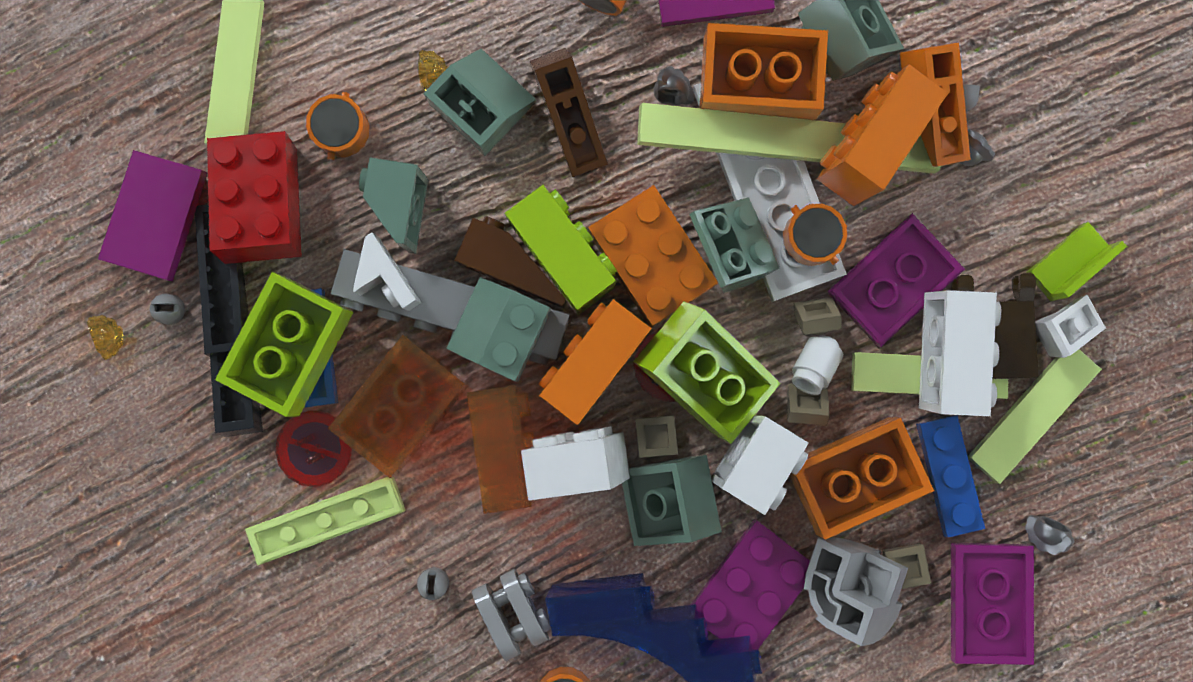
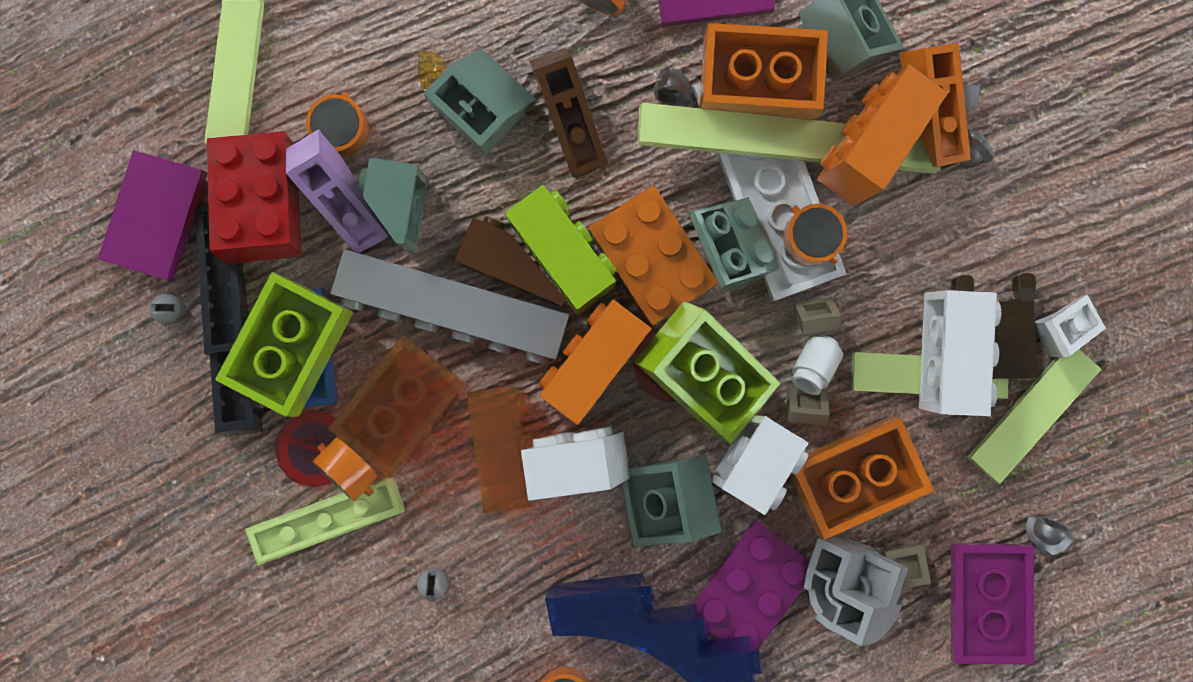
clear yellow piece [87,315,124,360] -> none
white slope [353,233,422,311] -> none
sand green slope [446,277,551,382] -> none
light grey brick [472,569,553,661] -> none
dark tan plate [635,415,678,458] -> none
magenta tile [827,213,965,348] -> none
blue plate [916,415,985,538] -> none
lime panel [1026,222,1128,301] -> none
none -> lavender slope [286,129,389,253]
none -> orange piece [312,437,378,502]

